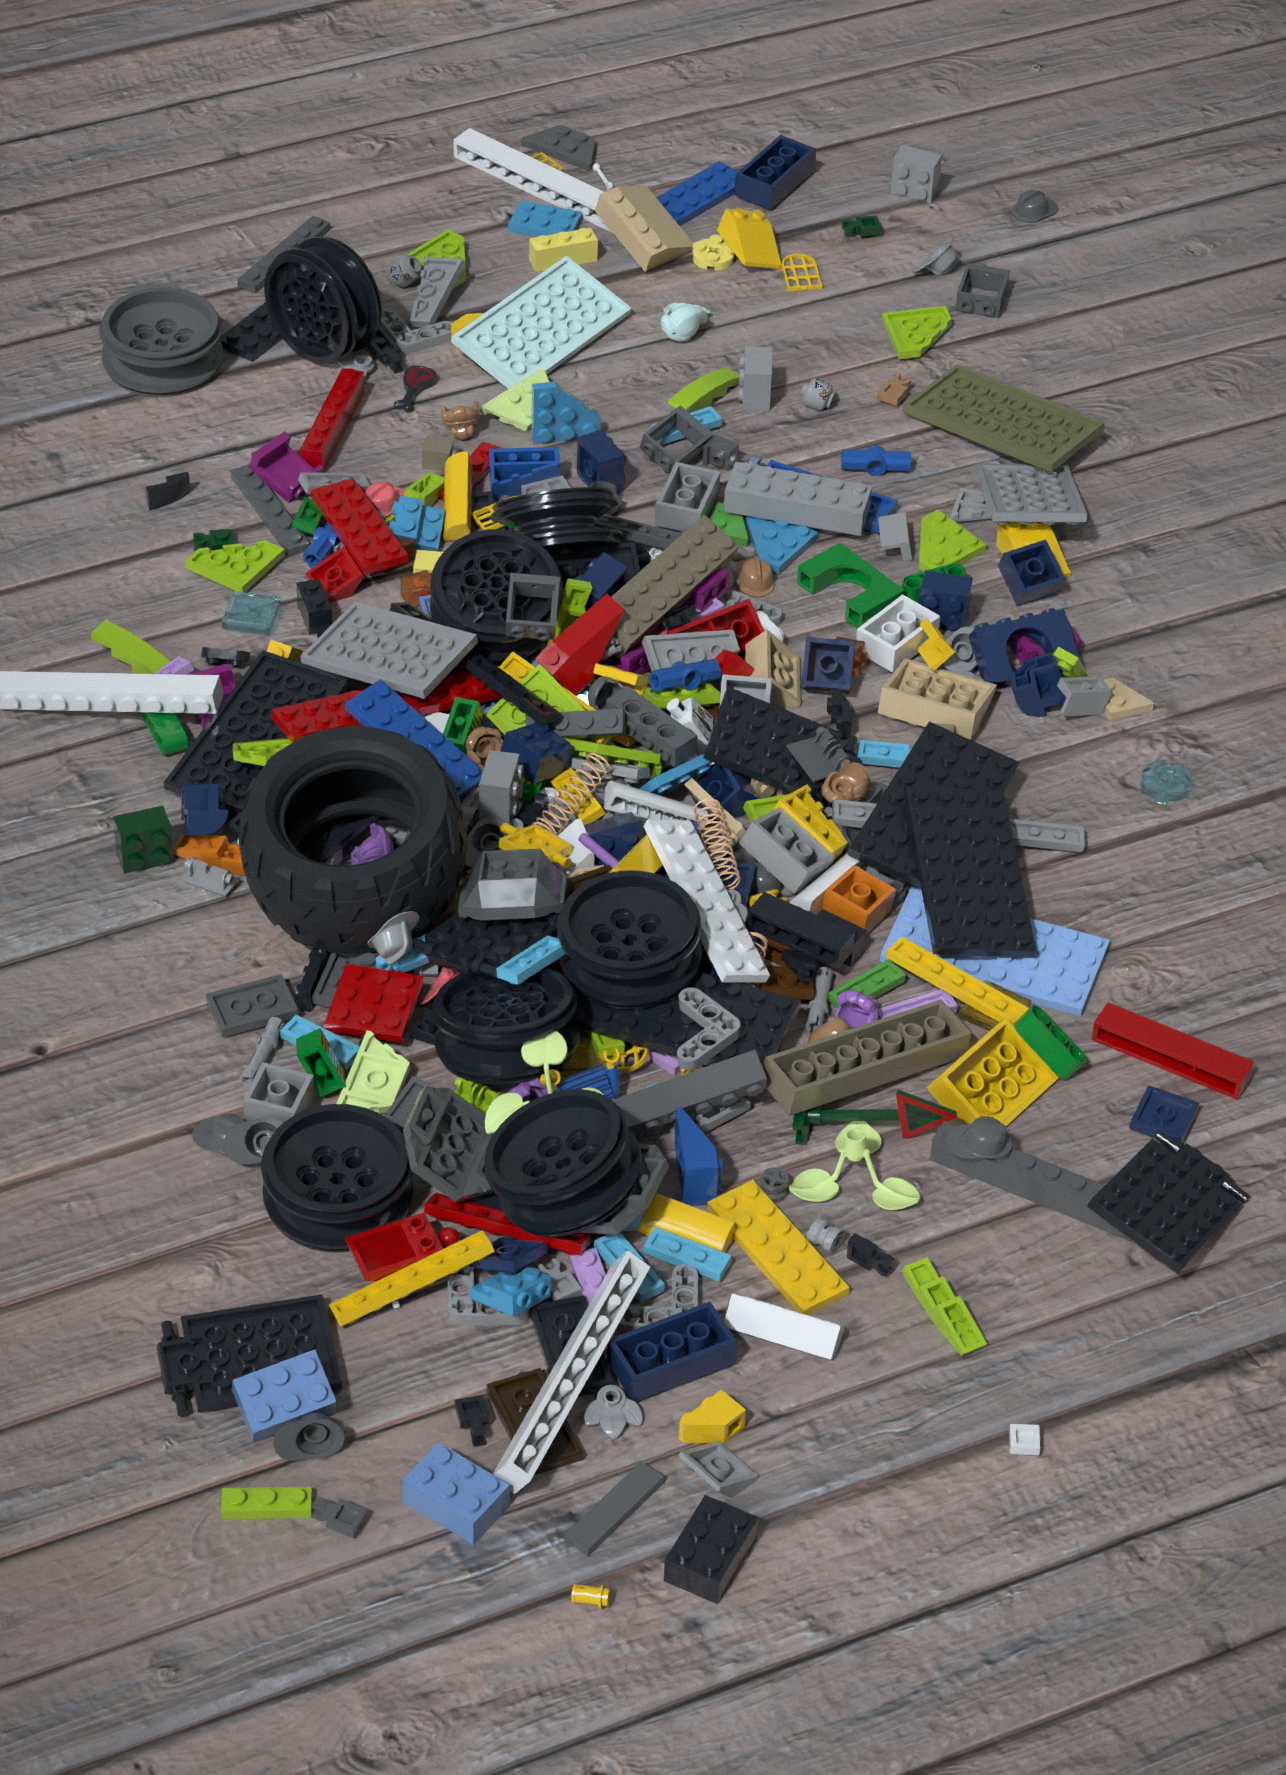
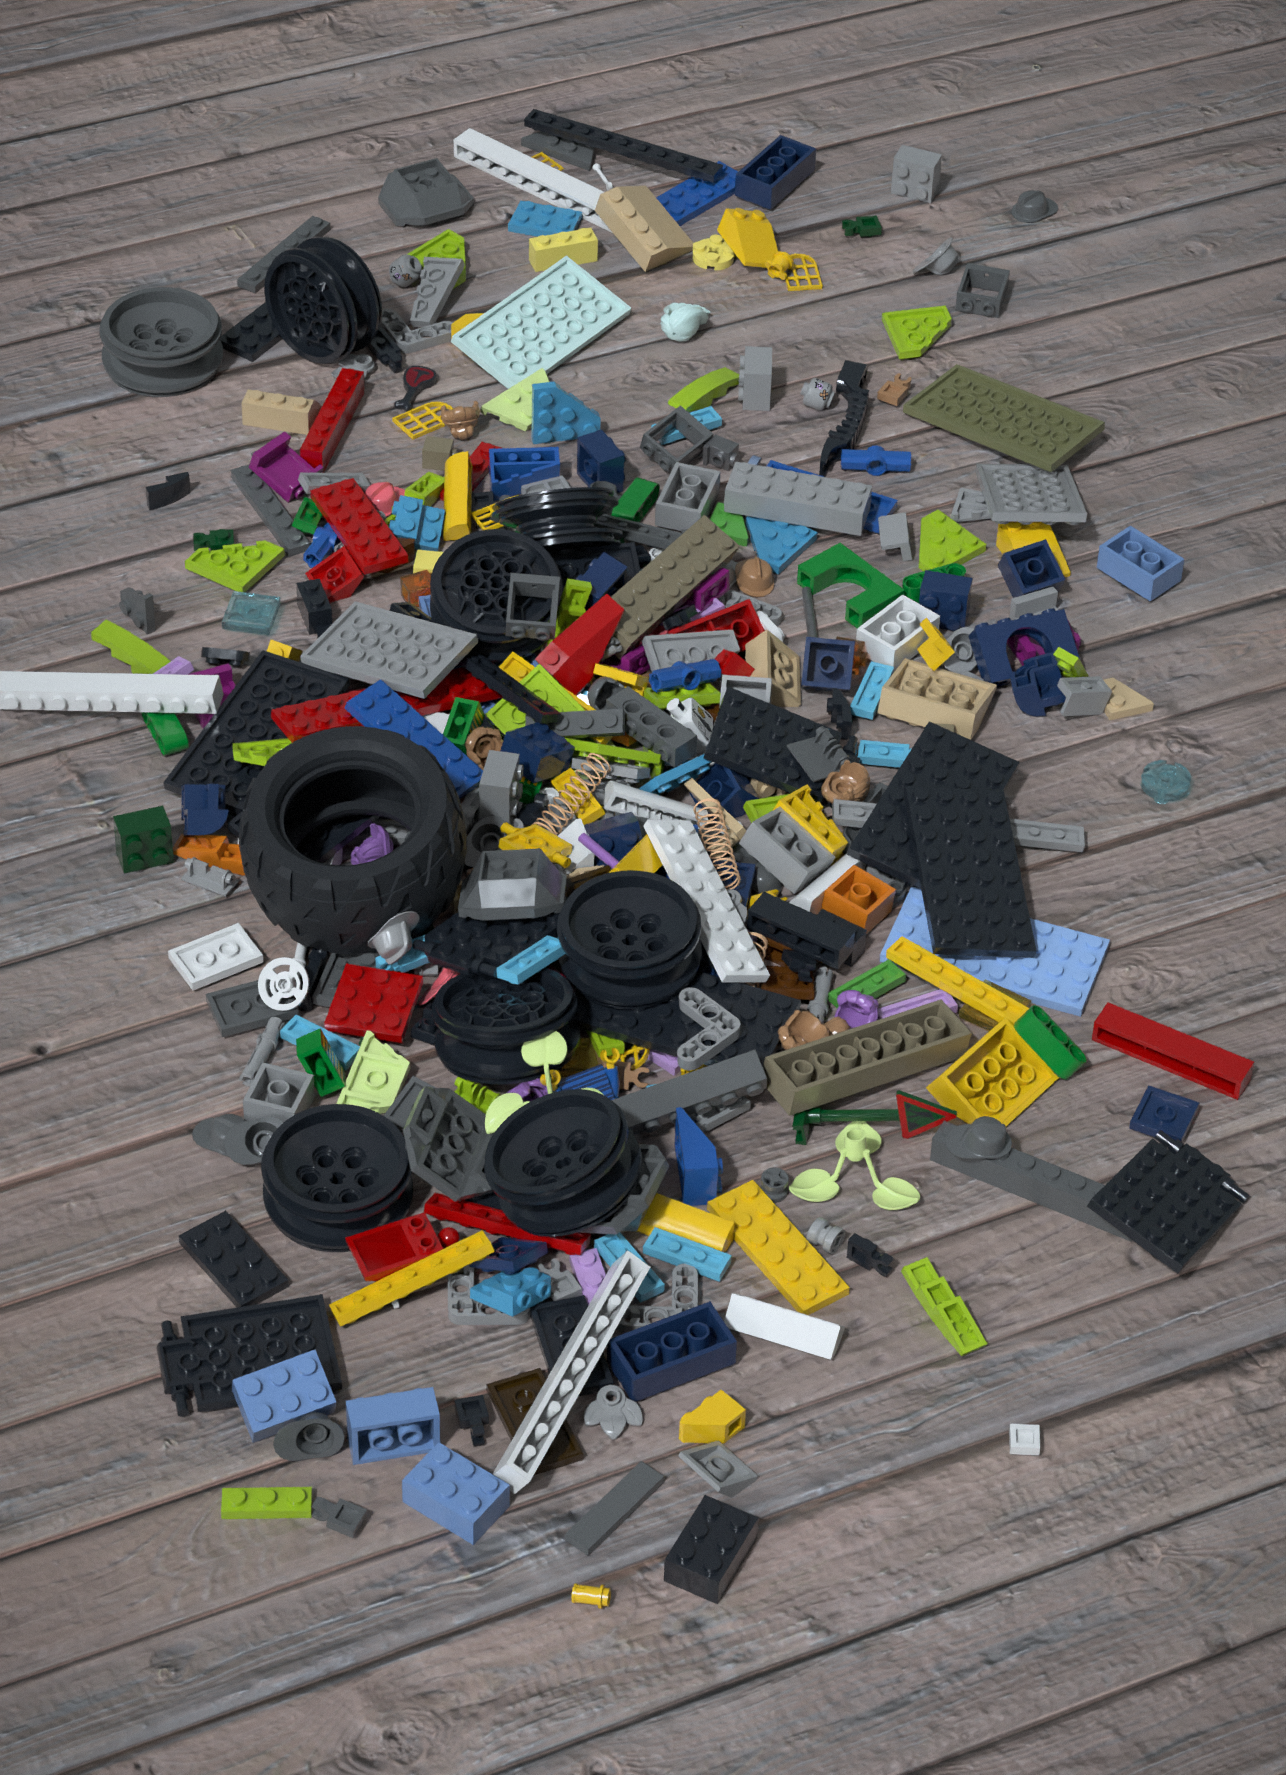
none -> dark grey wing [119,587,156,635]
none -> white plate [168,923,263,991]
none -> black plate [179,1210,289,1308]
none -> tan slope [241,389,321,435]
none -> white dish [258,943,309,1011]
none -> medium blue brick [346,1387,440,1465]
none -> dark grey piece [378,158,474,226]
none -> yellow window [392,402,453,440]
none -> black plate [524,109,723,183]
none -> medium nougat plate [603,1061,650,1090]
none -> green beam [611,477,660,523]
none -> yellow brick [764,251,793,280]
none -> medium nougat hair [778,1010,829,1050]
none -> flat silver bar [802,587,818,638]
none -> black piece [819,360,869,477]
none -> medium azure plate [850,661,894,720]
none -> light grey panel [1009,587,1058,620]
none -> medium blue brick [1097,526,1184,601]

